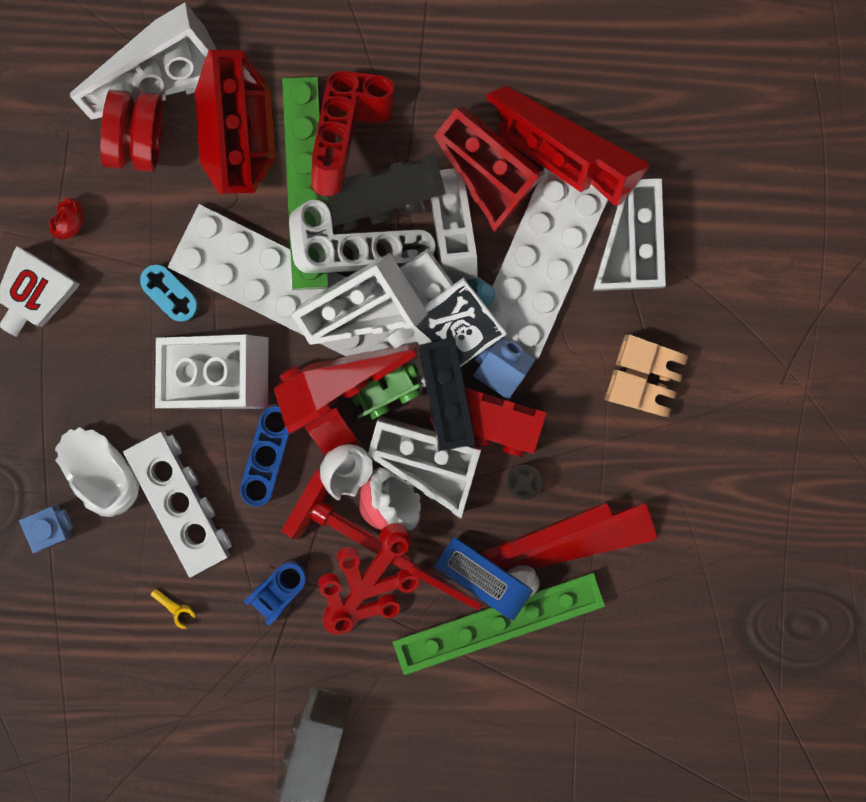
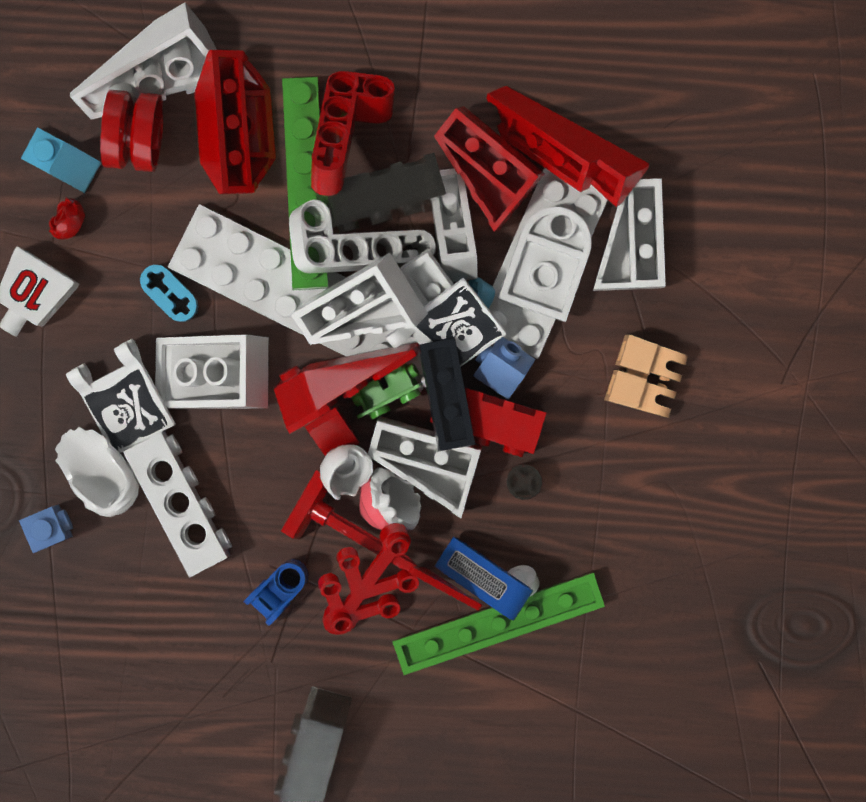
yellow hand [151,589,195,629] -> none
blue beam [240,406,291,507] -> none
red wedge [480,502,657,572] -> none
none -> medium azure slope [21,127,102,193]
none -> flag [66,338,176,453]
none -> white tile [498,207,591,322]

